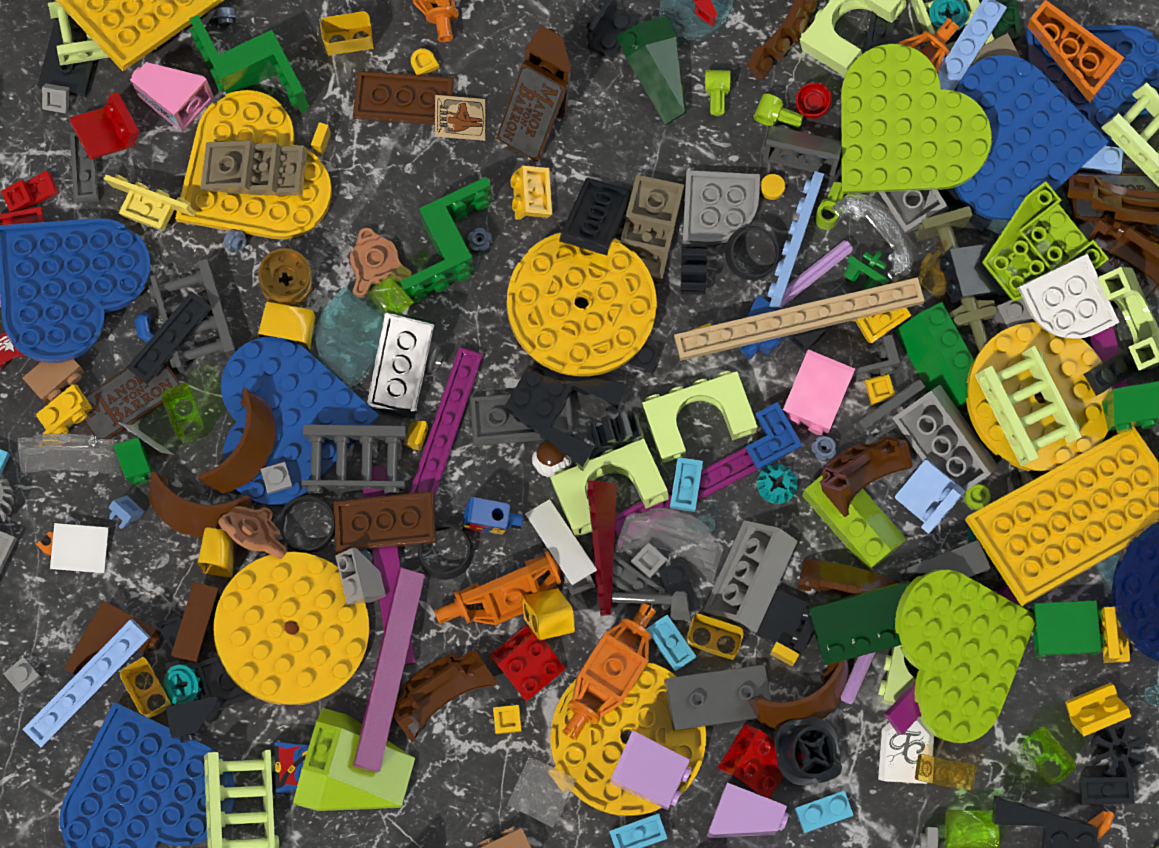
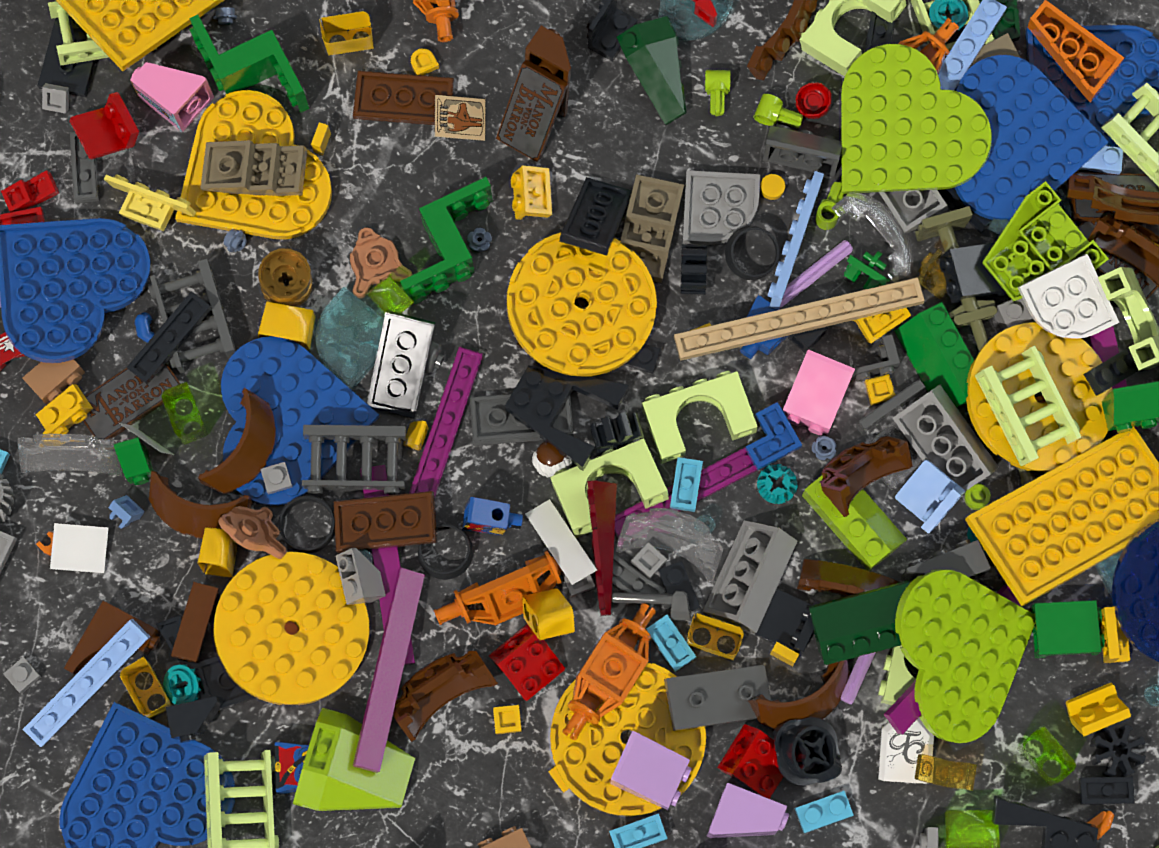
clear tile [507,757,577,828] -> none

